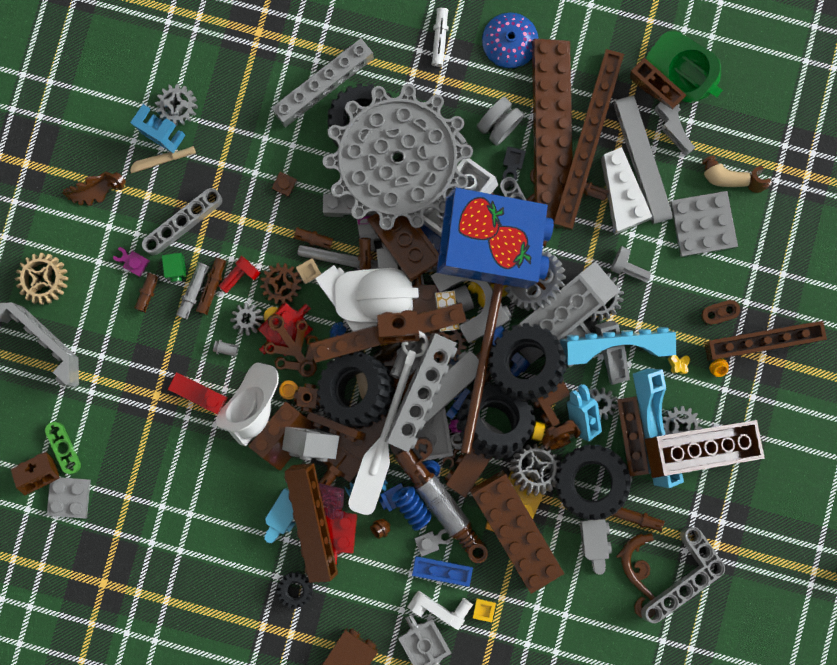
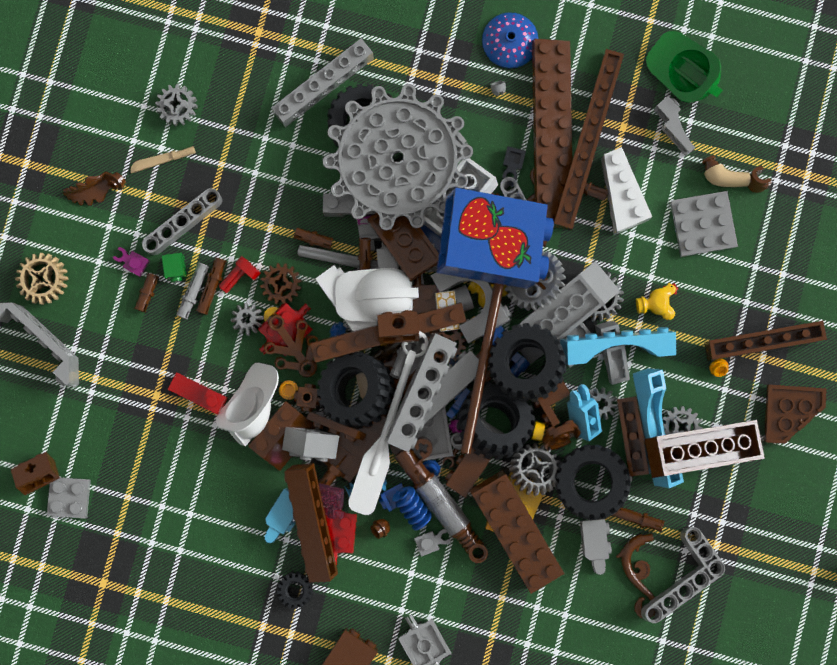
bright green beam [45,422,81,474] -> none
dark azure panel [130,104,186,153] -> none
light grey pin [213,340,238,357] -> none
reddish brown plate [272,172,297,197] -> none
tan plate [296,258,321,284] -> none
white beam [407,591,473,630] -> none
blue plate [412,556,473,587] -> none
white pin [432,8,449,67] -> none
yellow plate [473,598,496,622] -> none
light grey wheel [477,97,525,146] -> none
light grey piece [611,246,651,283] -> none
light grey beam [614,95,672,224] -> none
reddish brown slope [630,58,686,110] -> none
yellow piece [668,355,690,374] -> none
reddish brown plate [701,300,740,325] -> none
none -> light grey hinge [490,81,506,96]
none -> yellow animal [636,283,678,320]
none -> reddish brown plate [764,385,826,444]

